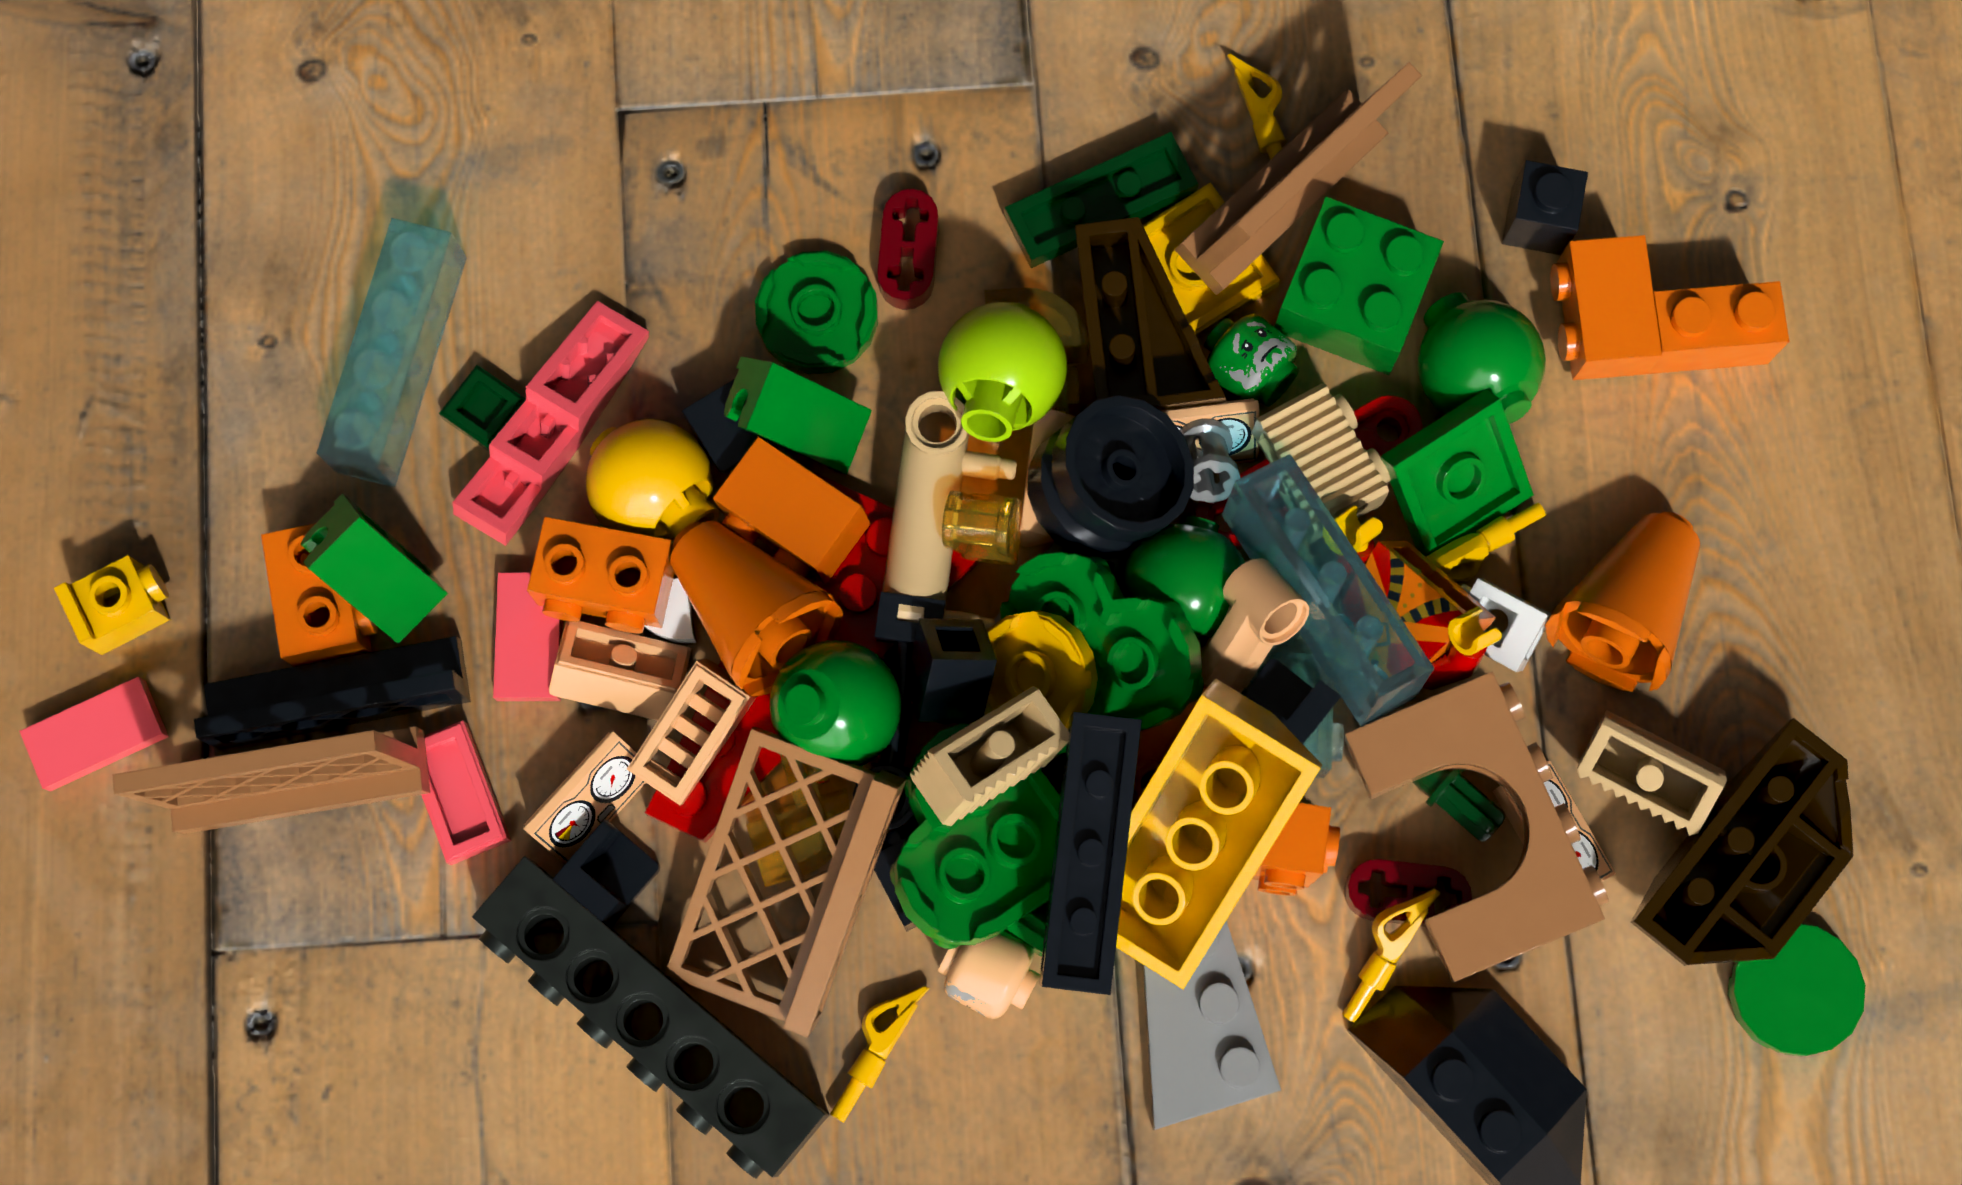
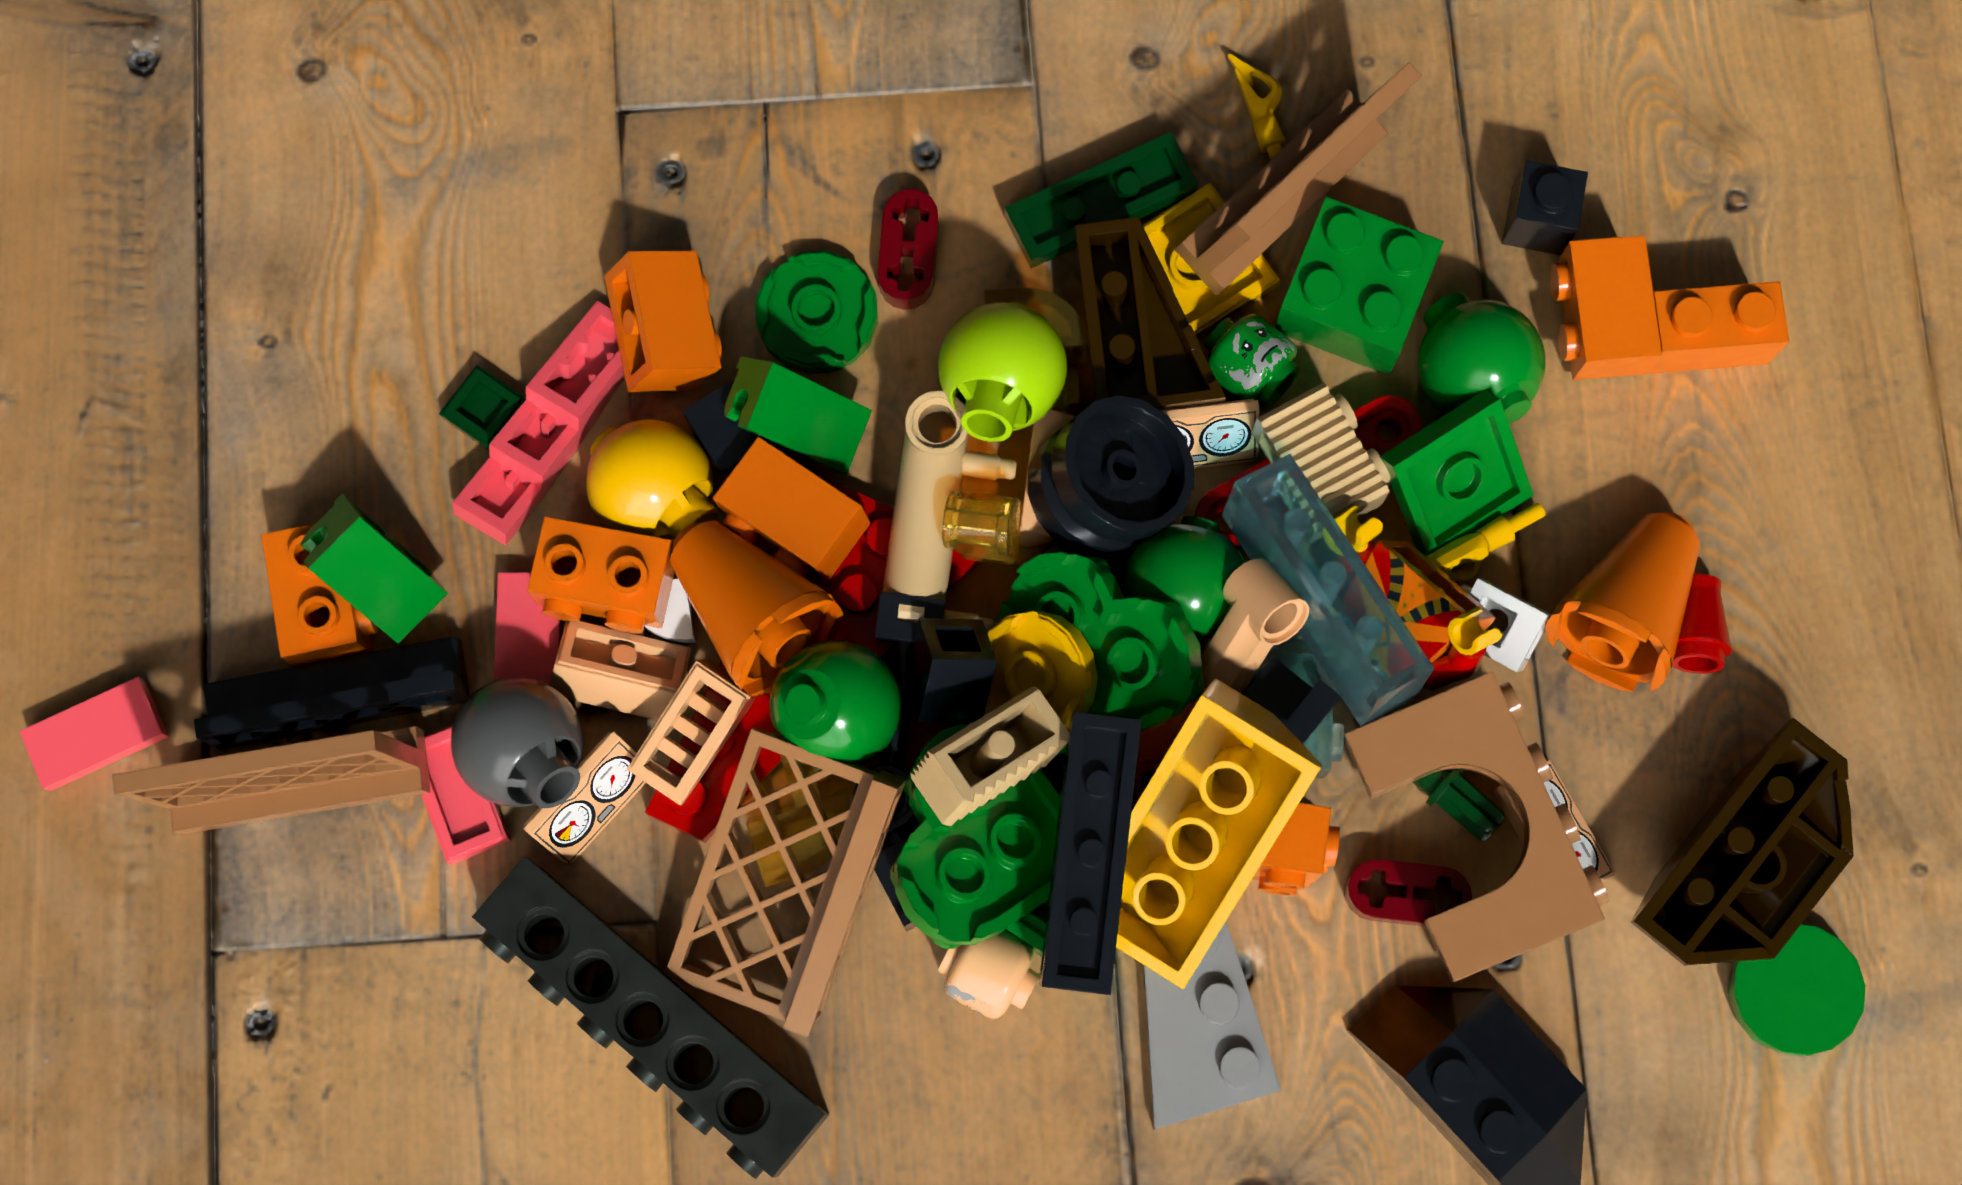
yellow brick [54,555,170,655] -> none
clear light blue brick [316,218,467,487] -> none
black panel [553,819,660,927] -> none
yellow hand [830,985,930,1123] -> none
light grey bush [1180,419,1241,503] -> none
yellow hand [1342,889,1440,1023] -> none
tan brick [1577,710,1727,836] -> none
none -> dark grey brick [451,676,583,809]
none -> orange brick [604,251,722,393]
none -> red cone [1672,574,1732,674]

